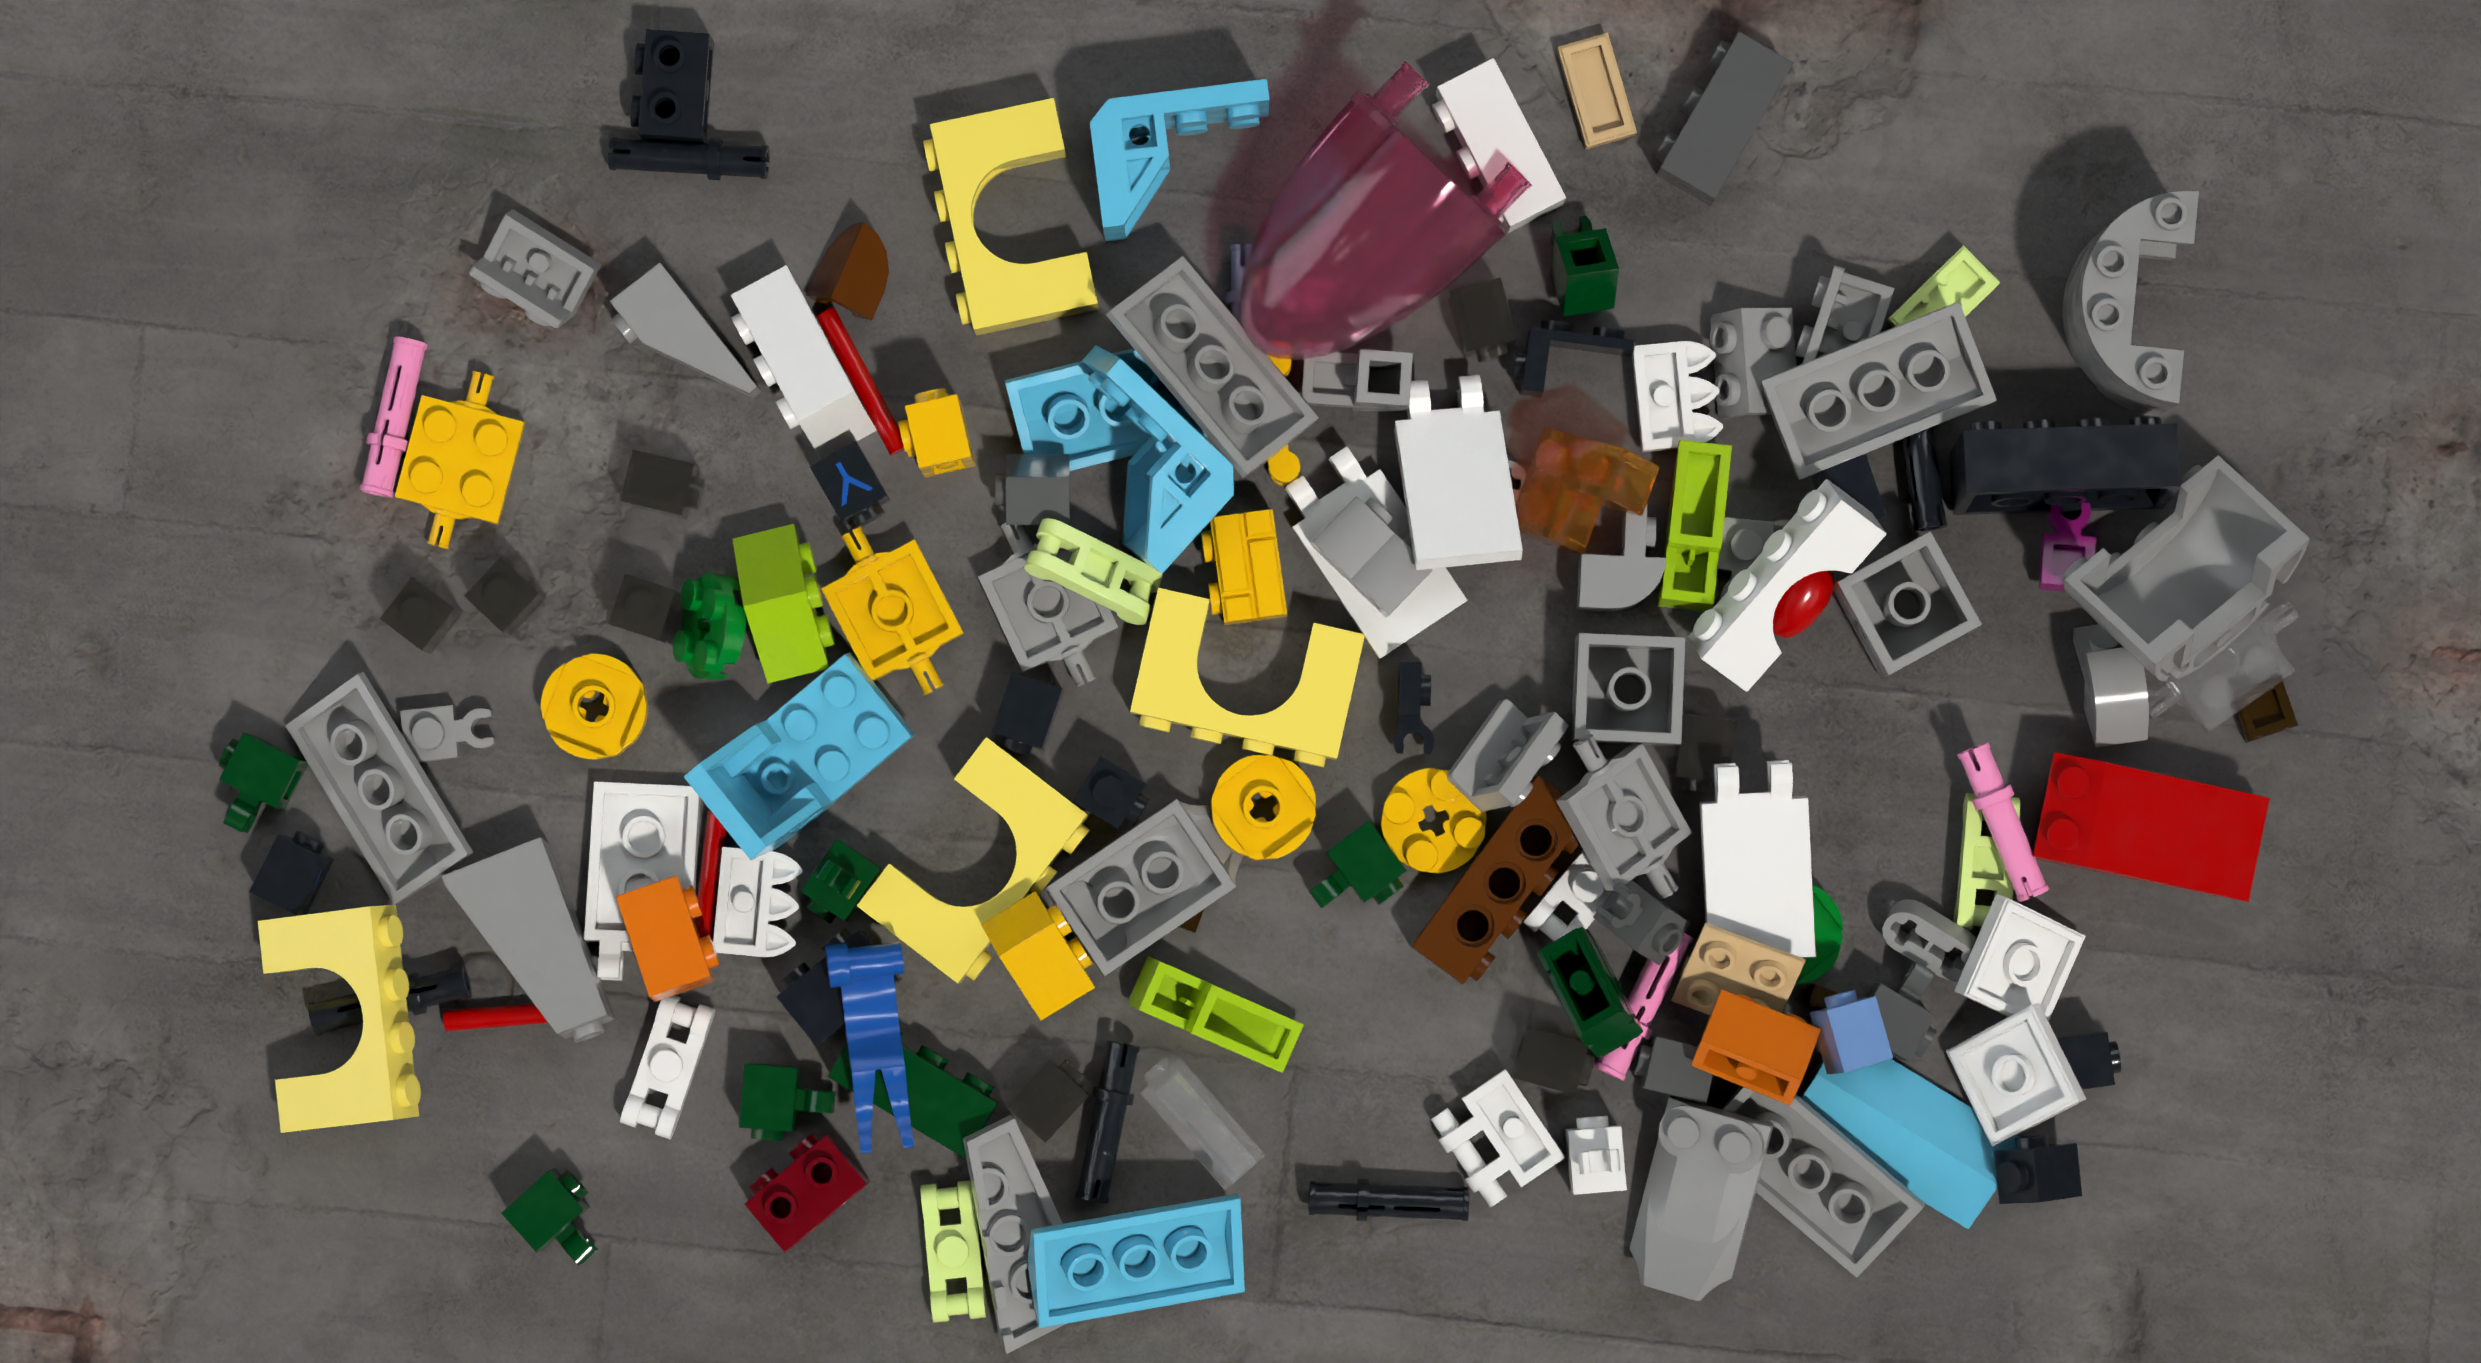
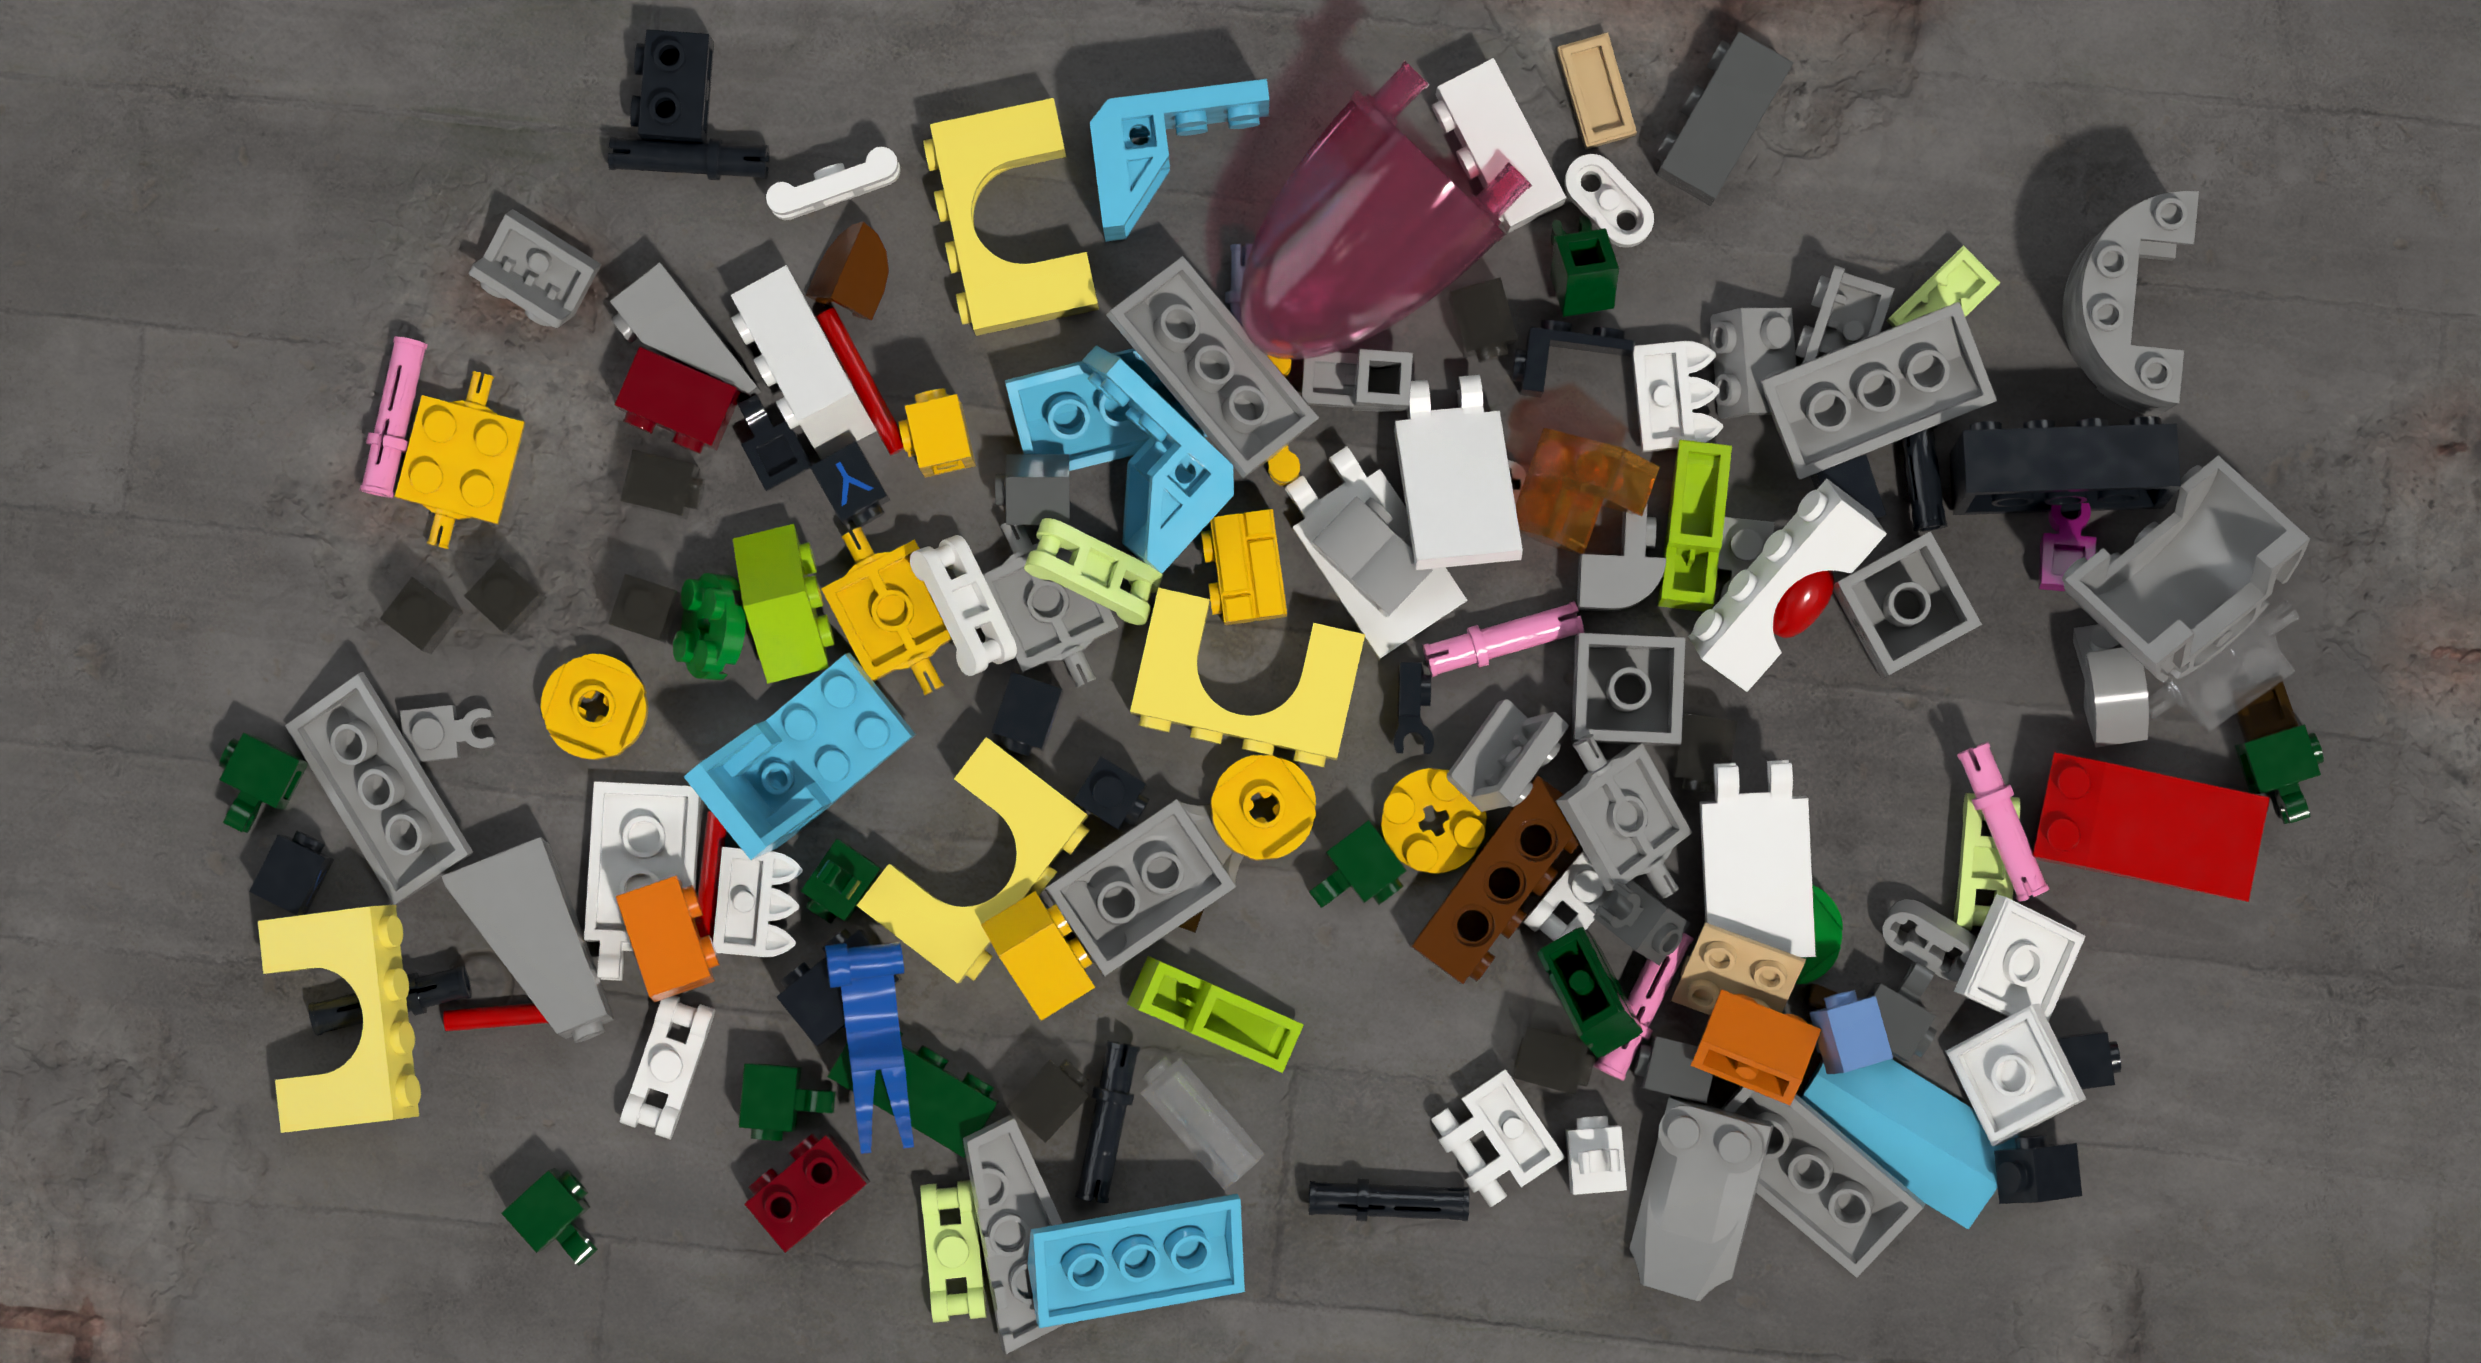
none -> dark red brick [614,347,742,454]
none -> black plate [738,395,812,492]
none -> white plate [766,147,901,220]
none -> white plate [910,535,1017,676]
none -> bright pink pin [1423,601,1584,677]
none -> white plate [1564,154,1654,248]
none -> dark green brick [2235,724,2324,824]

